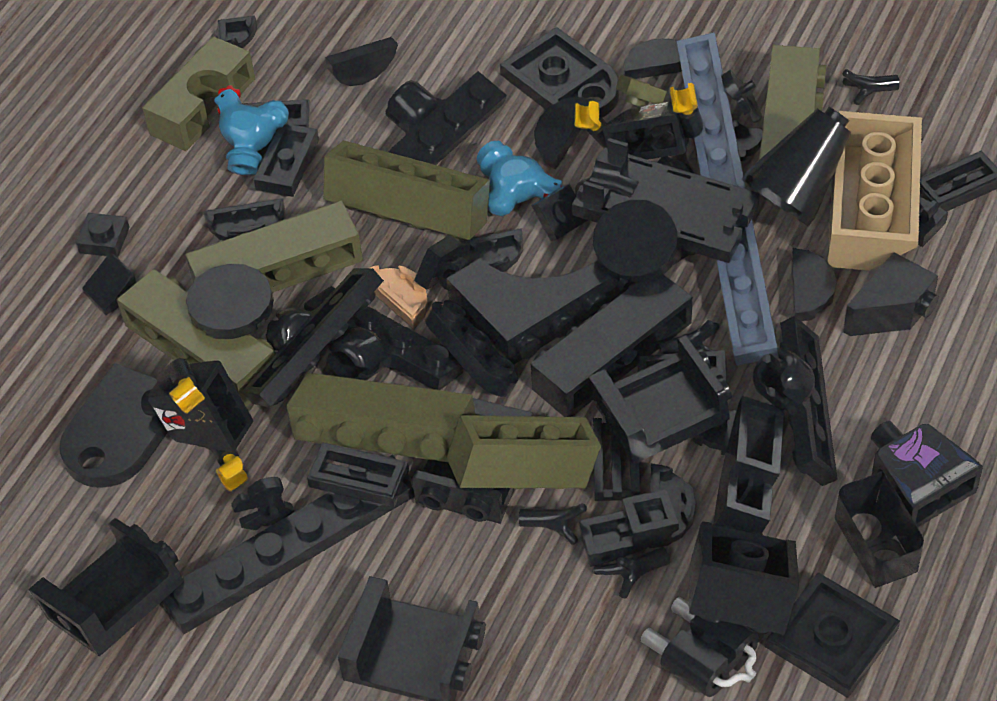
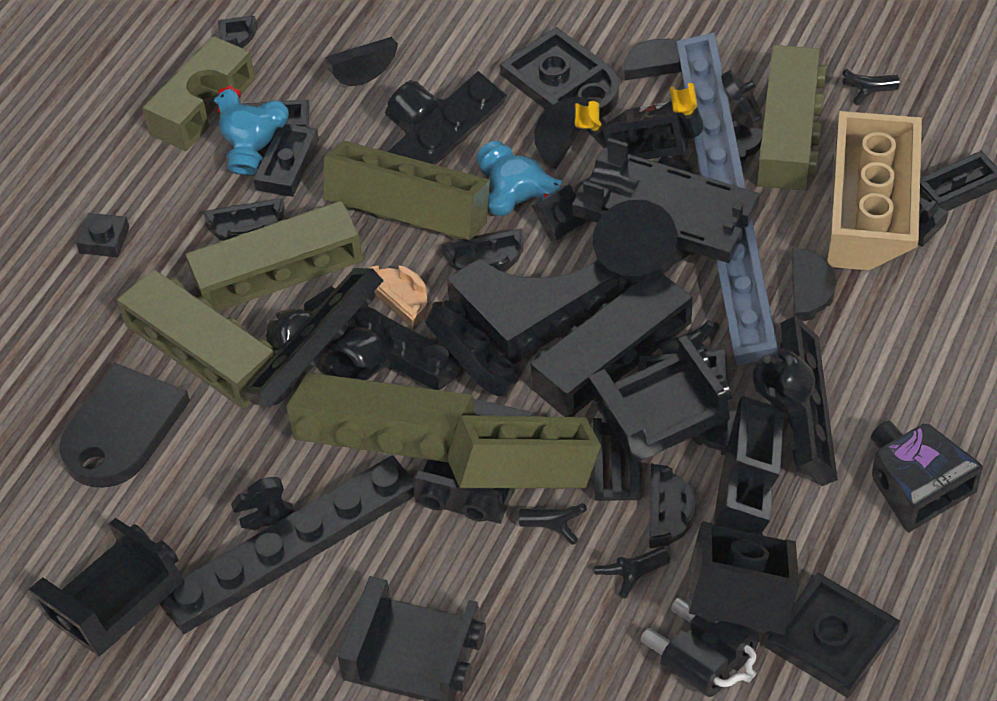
black slope [82,253,137,315] -> none
black torso [141,358,254,491] -> none
black tile [186,264,274,339] -> none
black tile [307,442,409,507] -> none
black tile [414,235,469,290] -> none
black slope [578,489,679,567] -> none
olive plate [615,74,667,107] -> none
black cone [741,106,851,227] -> none
black piece [834,472,924,588] -> none
black slope [843,252,939,336] -> none

